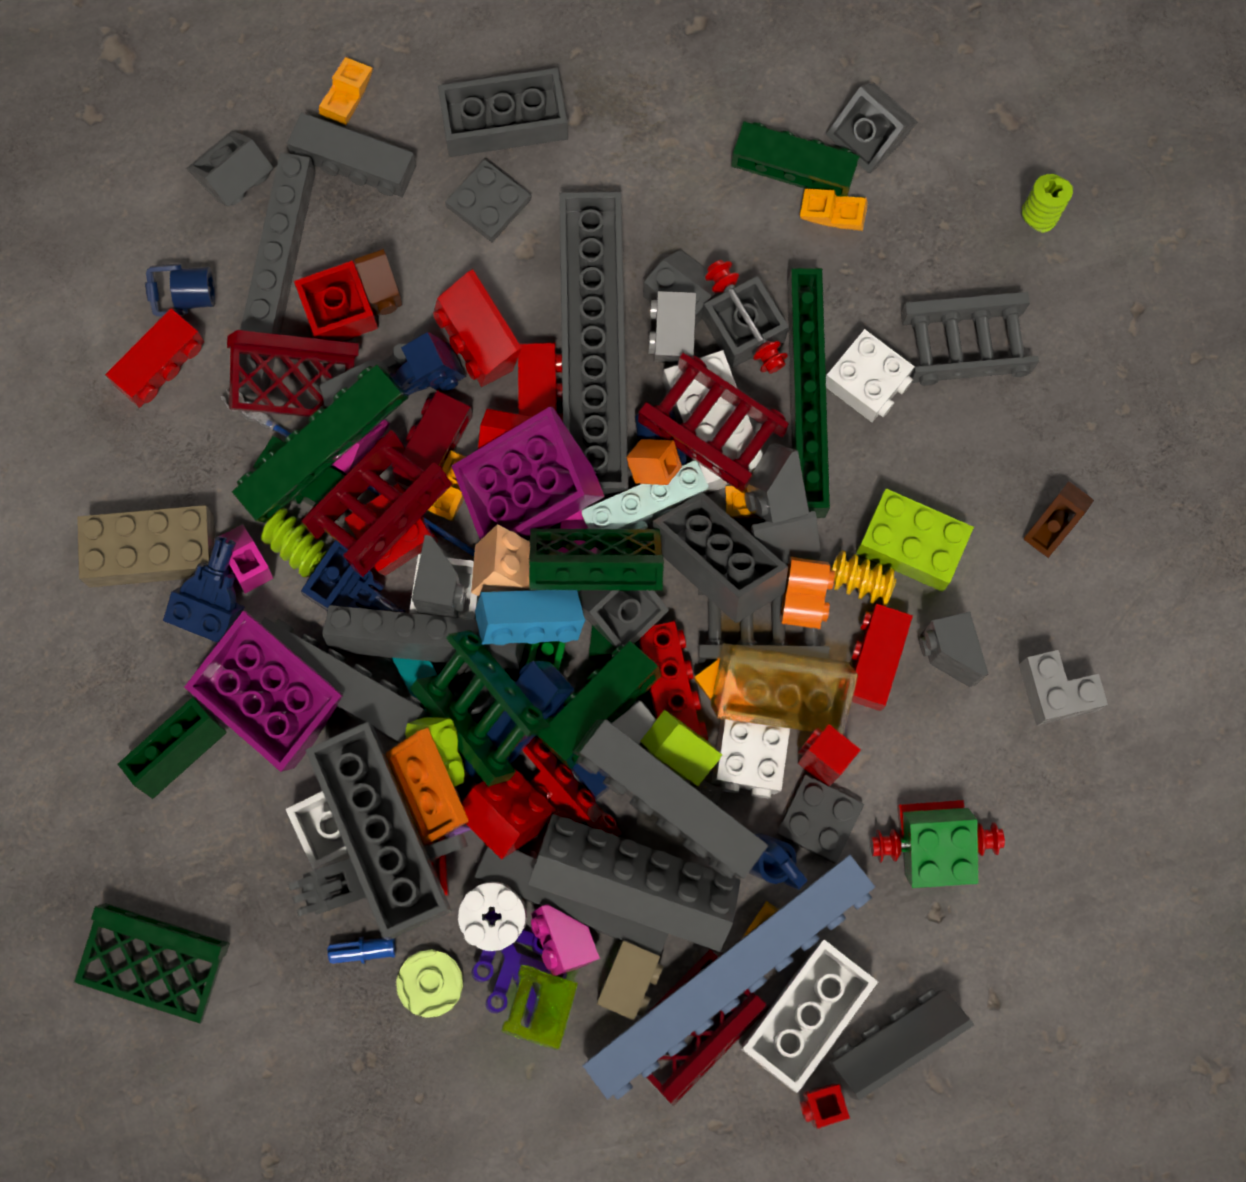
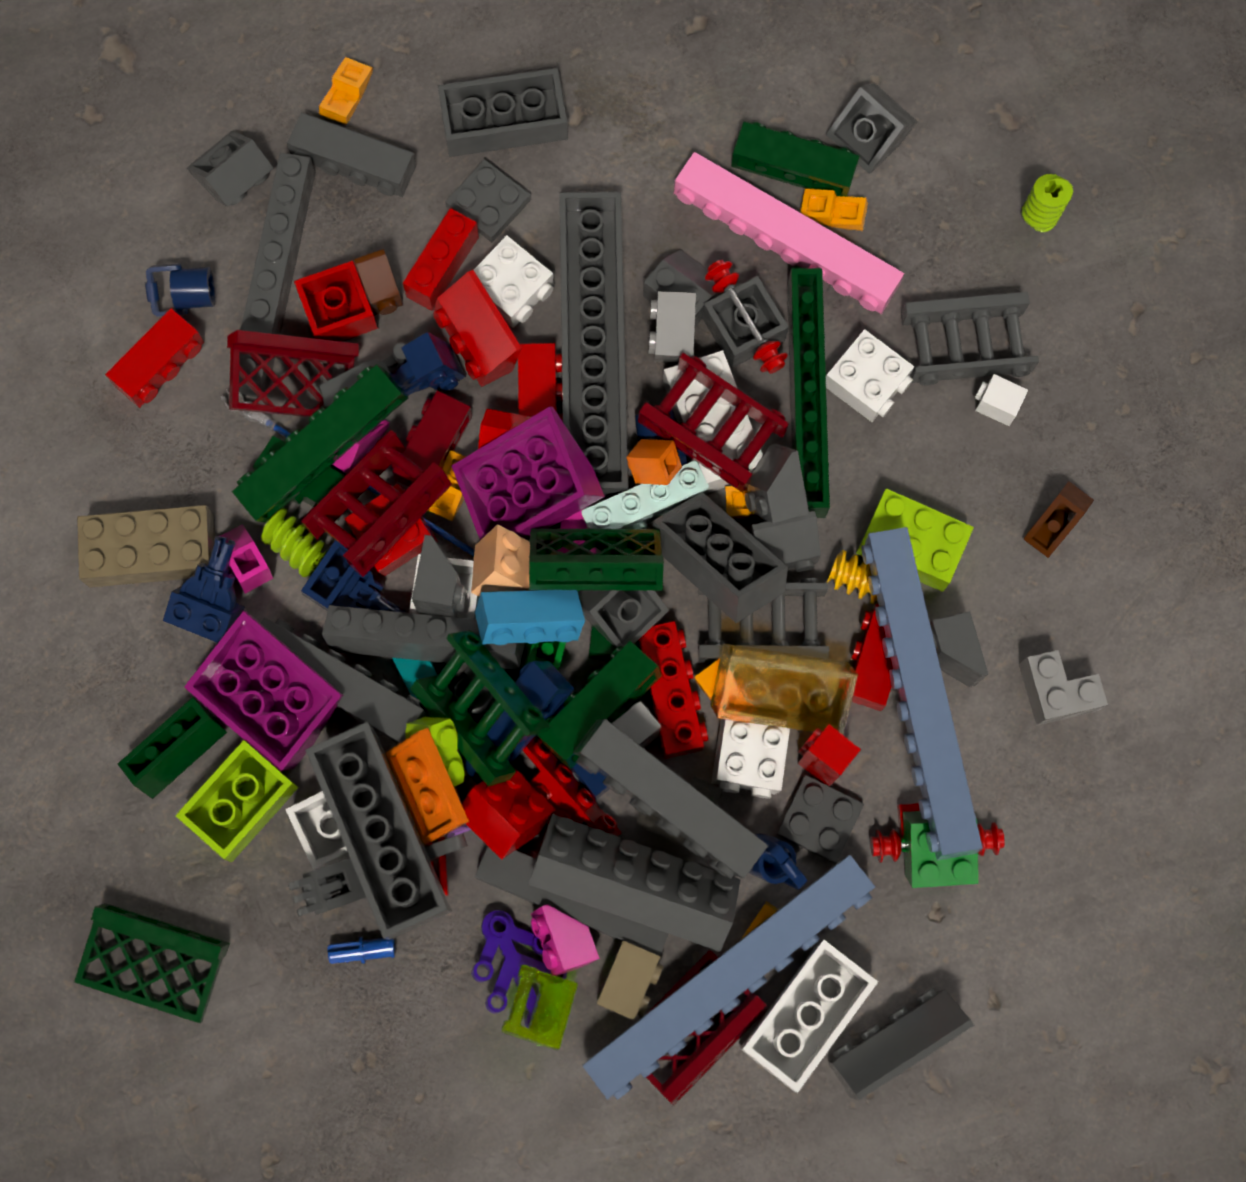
yellowish green tile [396,949,464,1018] -> none
white plate [458,882,527,951] -> none
lime brick [640,710,723,786] -> none
orange brick [780,557,835,629] -> none
red brick [800,1083,850,1129] -> none
none -> lime brick [175,740,299,863]
none -> red brick [403,208,479,311]
none -> white brick [474,235,554,328]
none -> bright pink brick [674,152,904,314]
none -> sand blue brick [862,527,983,861]
none -> white brick [975,374,1028,426]

